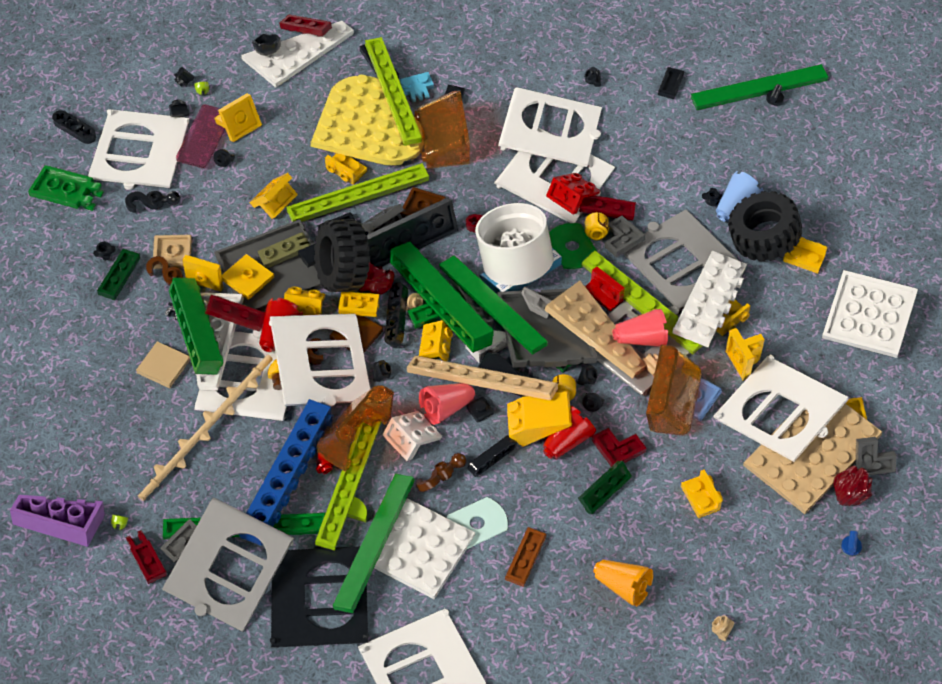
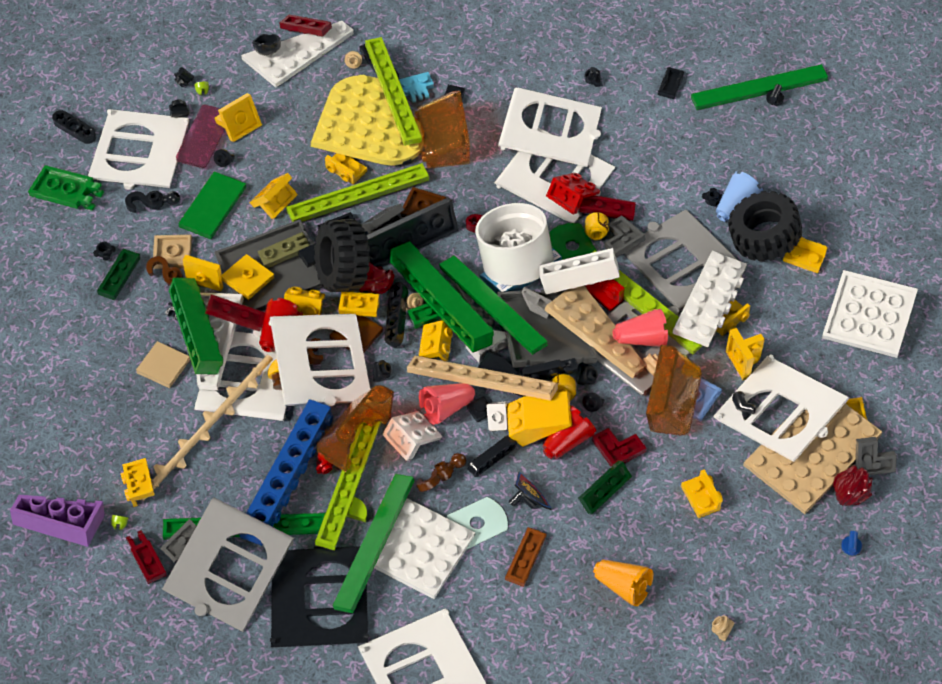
none -> yellow bracket [121,458,155,507]
none -> green tile [178,171,246,239]
none -> tan plate [345,51,363,69]
none -> white bracket [487,401,511,431]
none -> shield [509,471,552,510]
none -> black hinge [523,358,579,380]
none -> white brick [539,248,620,294]
none -> black arm [732,391,756,414]

